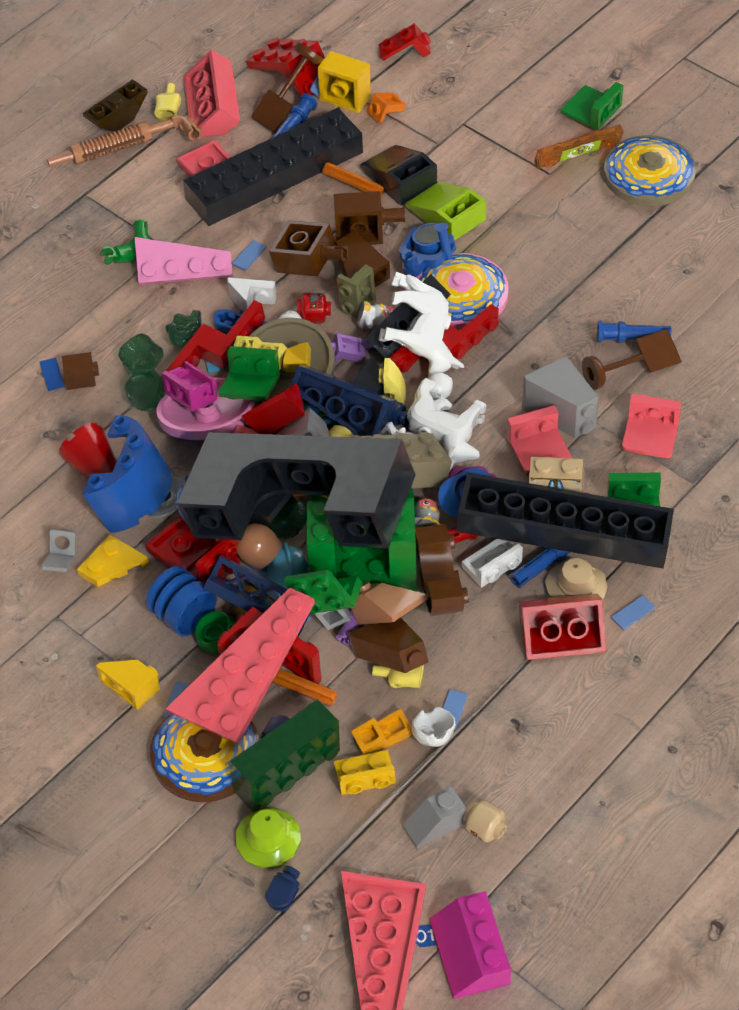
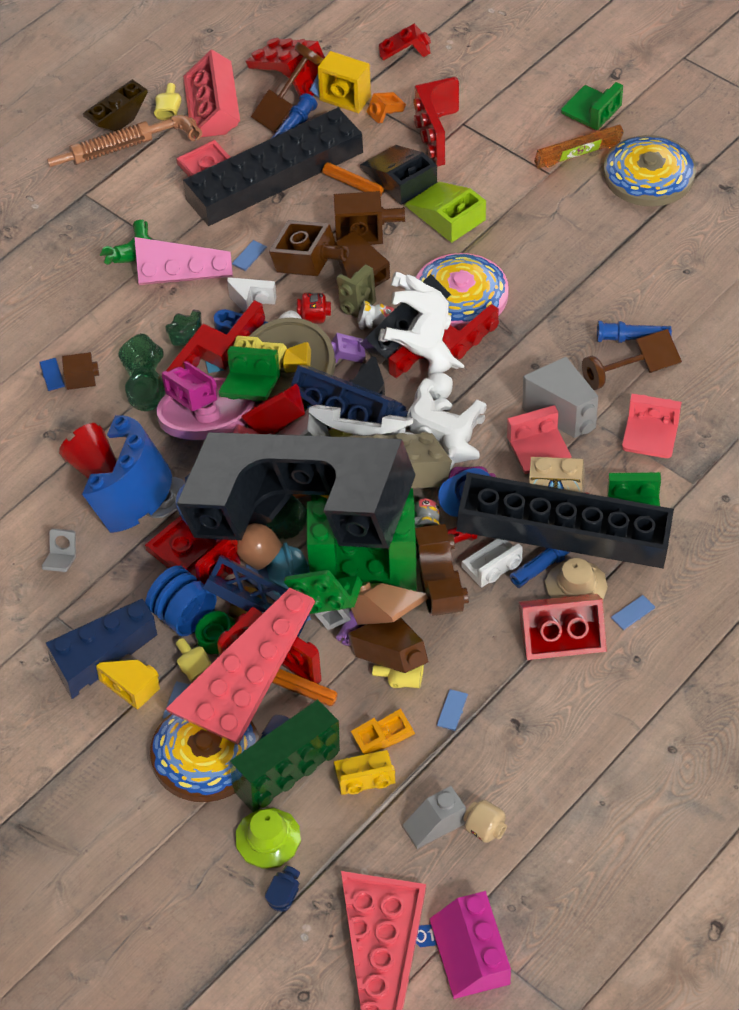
yellow wing [77,535,149,587] -> none
light yellow slope [379,358,406,406] -> none
blue piece [399,223,456,277] -> none
white hair [411,707,456,747] -> none
none -> dark blue wedge [46,598,157,699]
none -> light yellow piece [176,638,212,683]
none -> white slope [309,405,414,435]
none -> red bracket [413,77,459,167]

